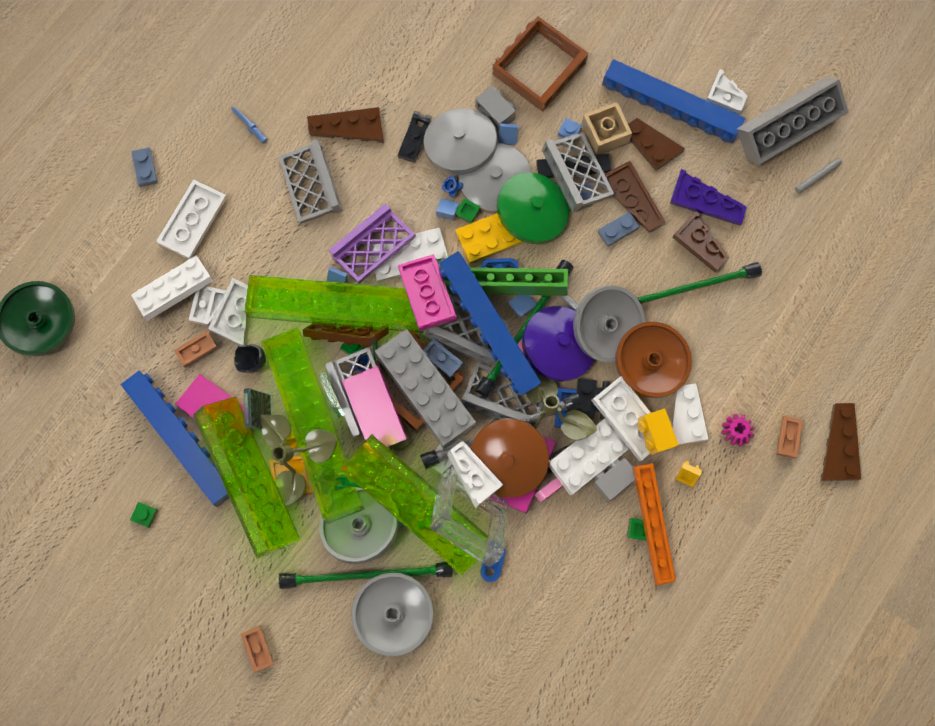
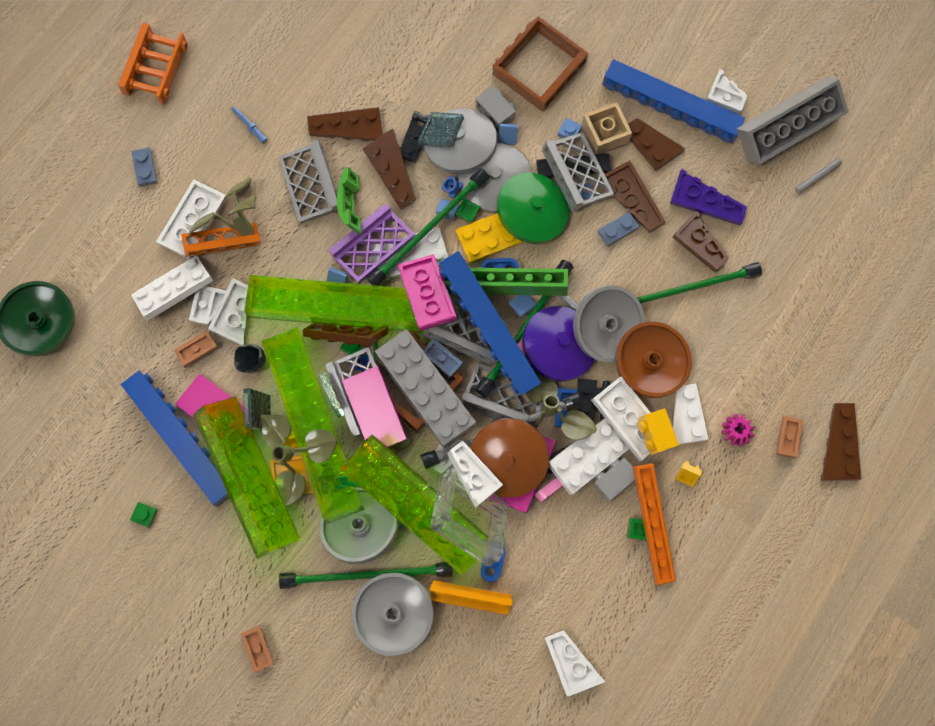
none -> orange fence [118,23,188,105]
none -> orange fence [181,223,261,257]
none -> olive plant [188,177,256,238]
none -> bright green slope [337,167,361,234]
none -> reddish brown wing [363,128,417,210]
none -> green hose [366,168,490,289]
none -> clear light blue tile [417,112,464,148]
none -> light orange fence [430,580,513,615]
none -> white wing [544,630,605,697]

